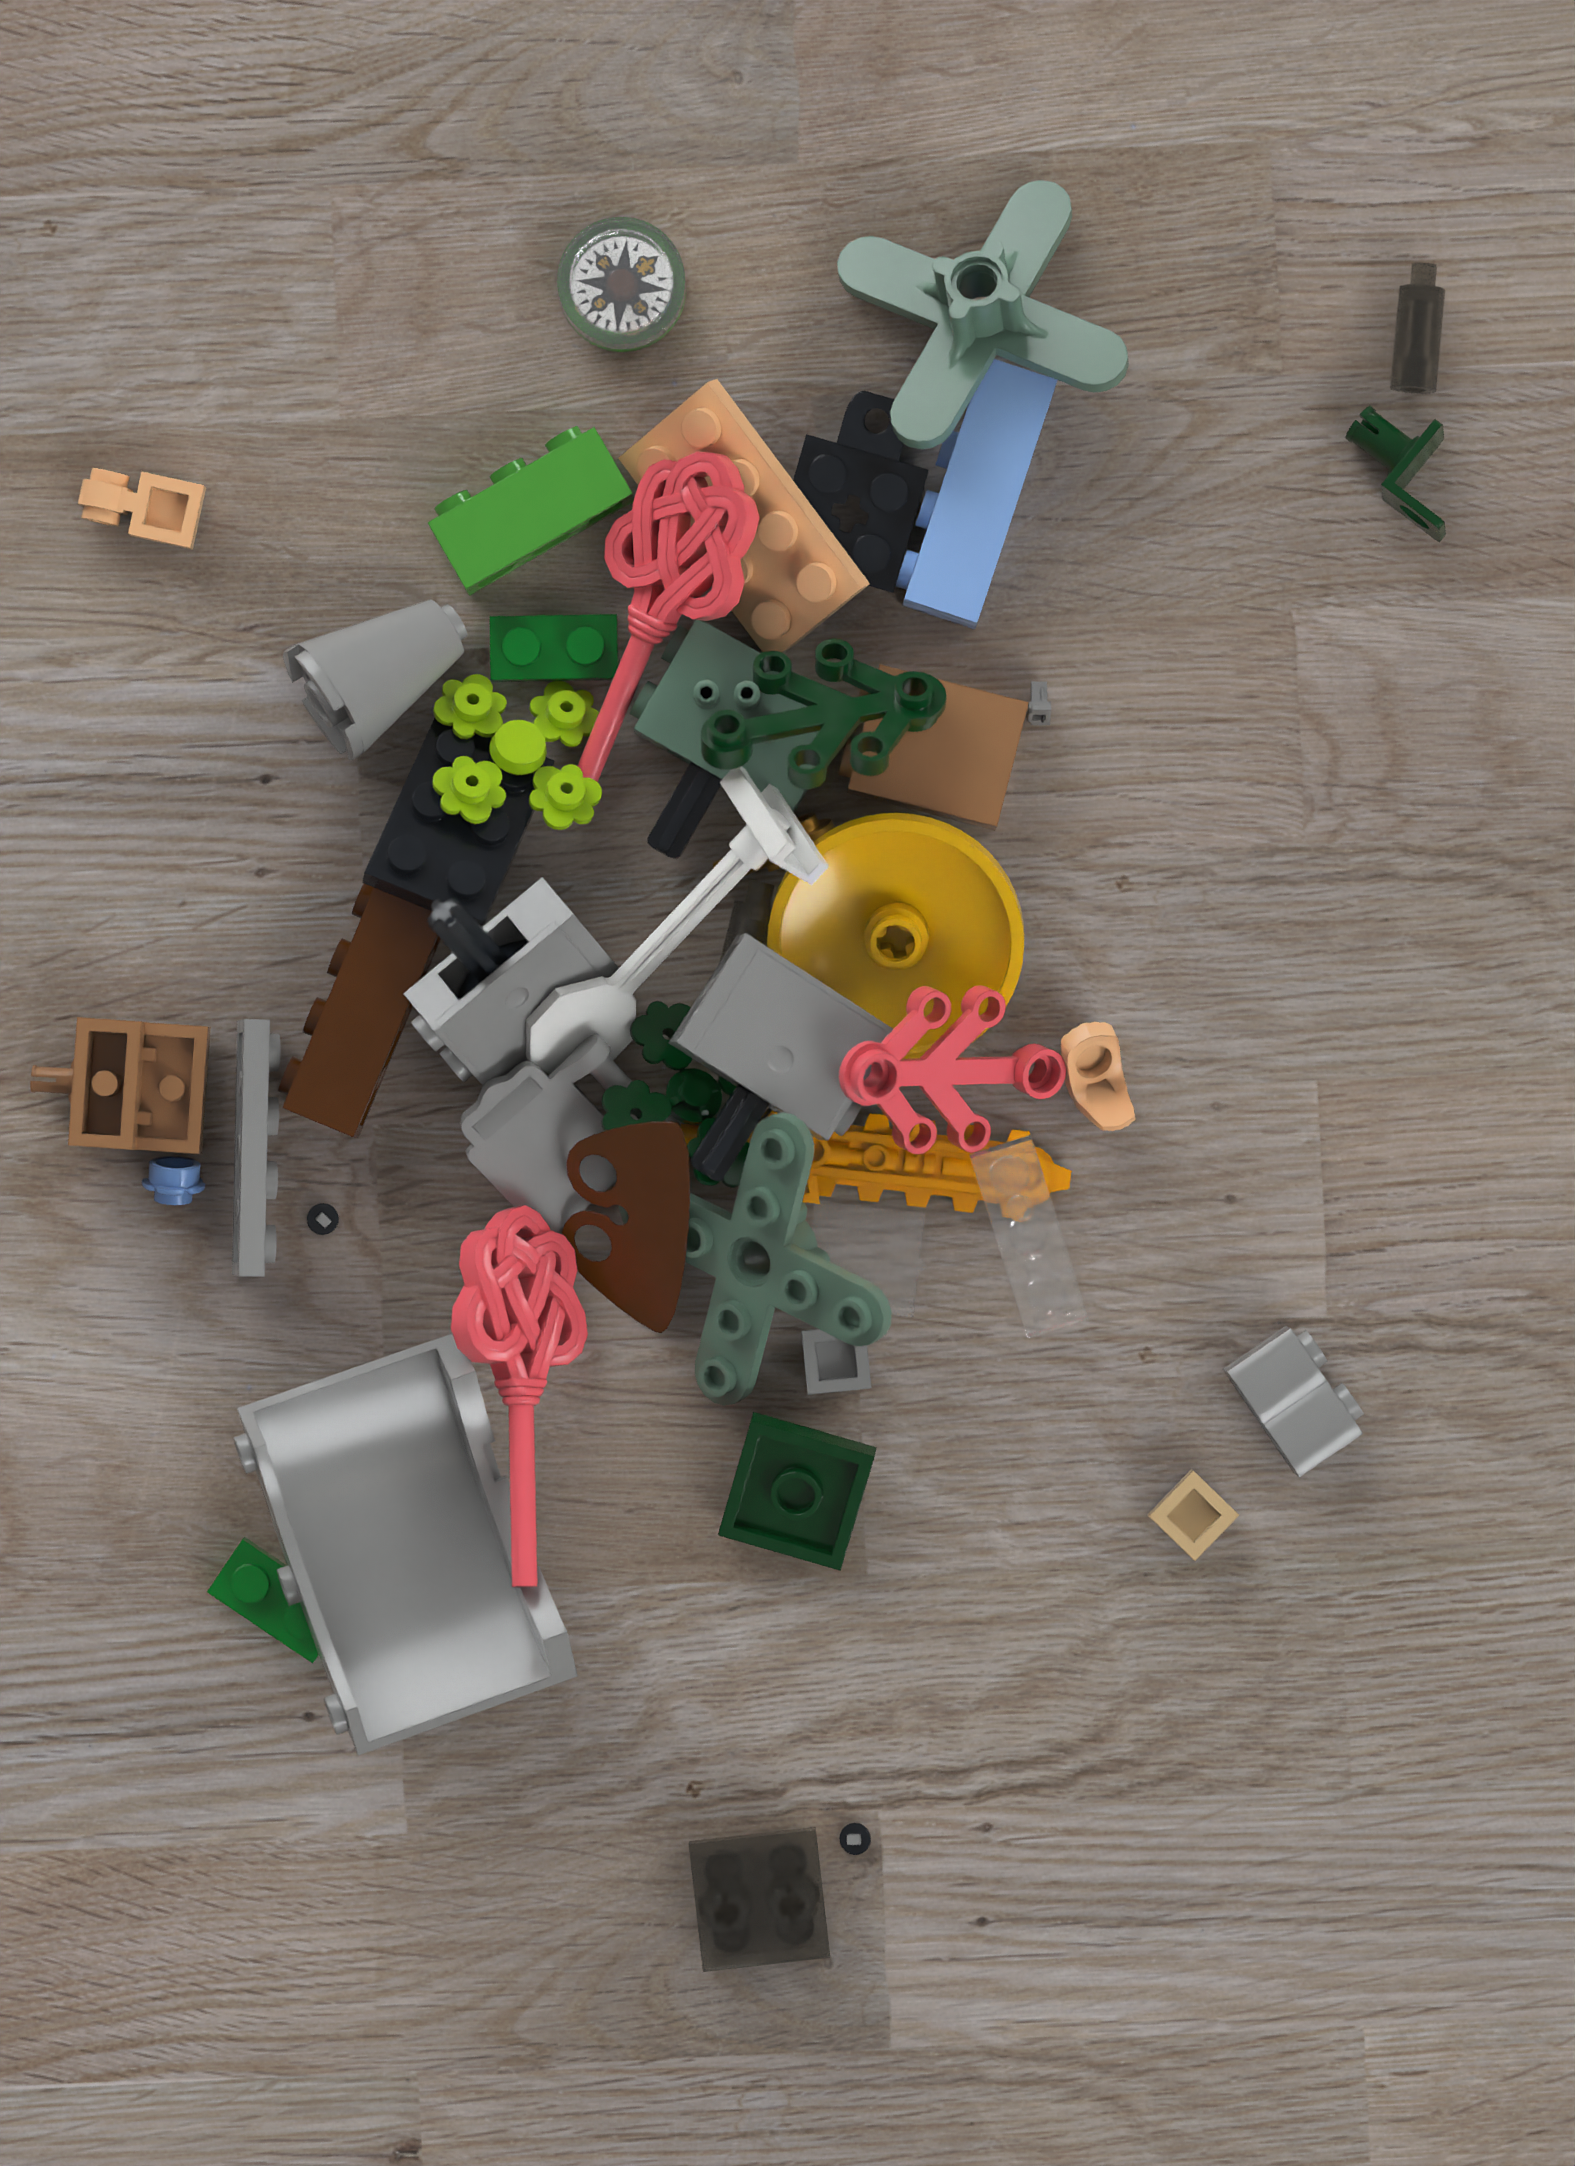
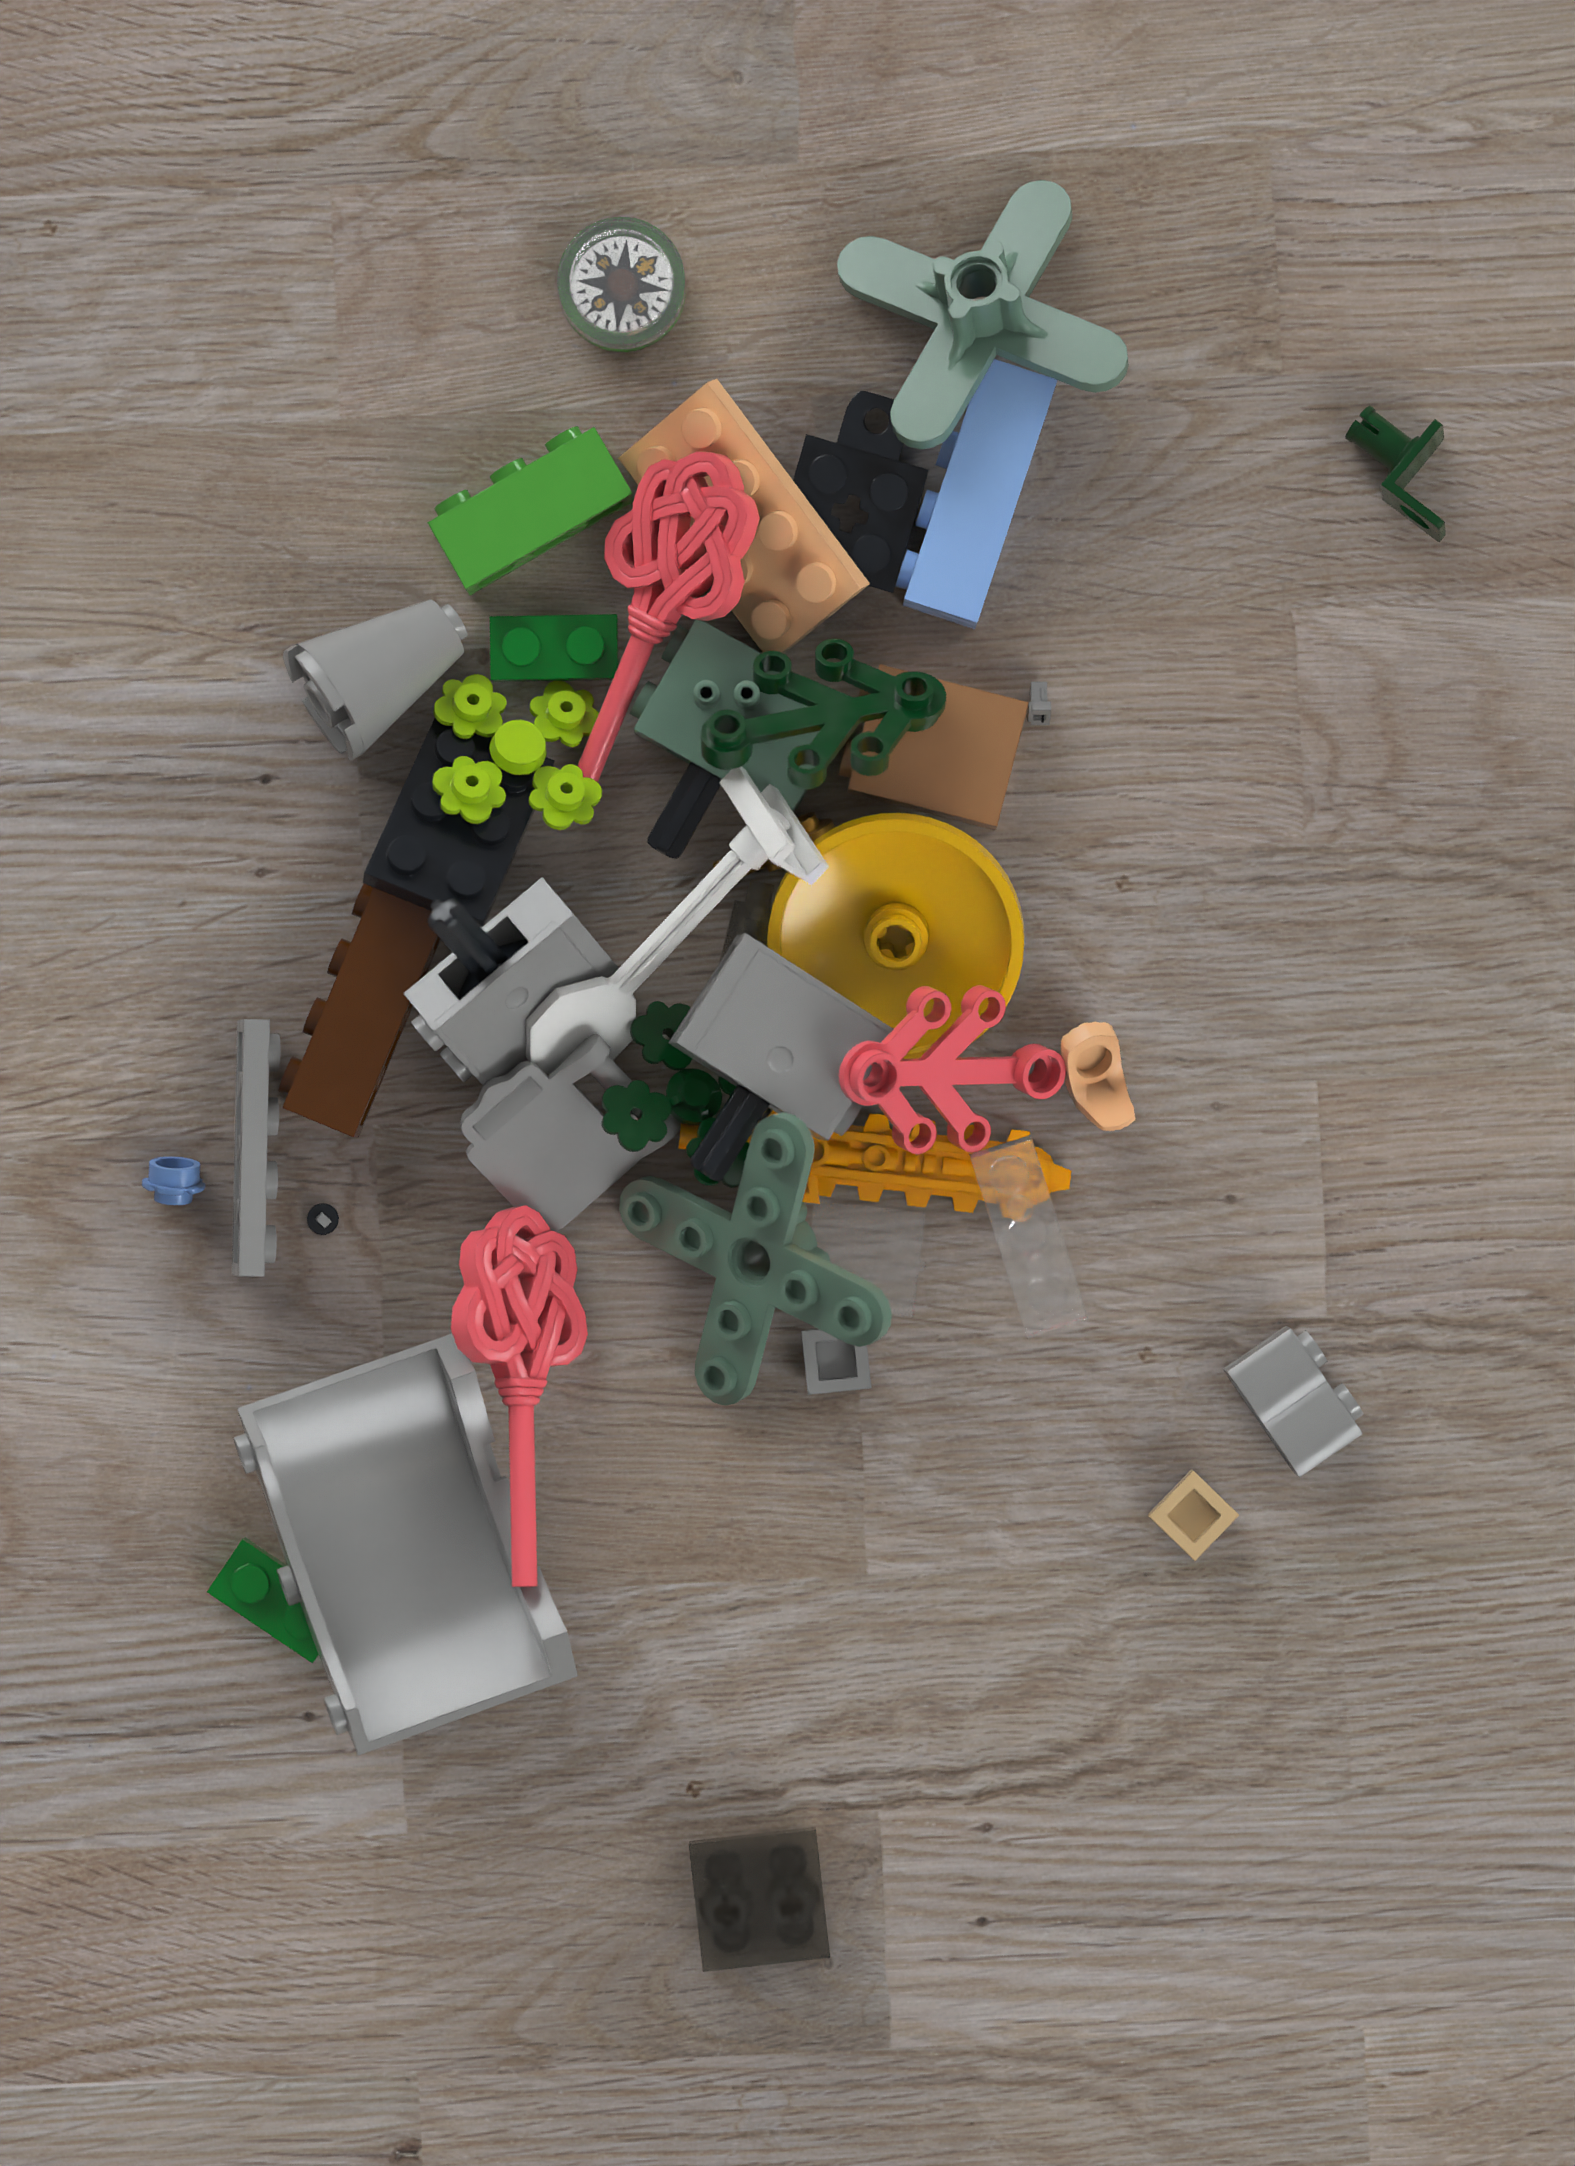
medium nougat plate [30,1017,211,1154] -> none
light nougat plate [78,468,206,550] -> none
reddish brown piece [562,1121,690,1333] -> none
dark green hinge [718,1412,877,1571] -> none
black piece [839,1823,871,1855] -> none
clear smoke cylinder [1390,262,1445,394] -> none

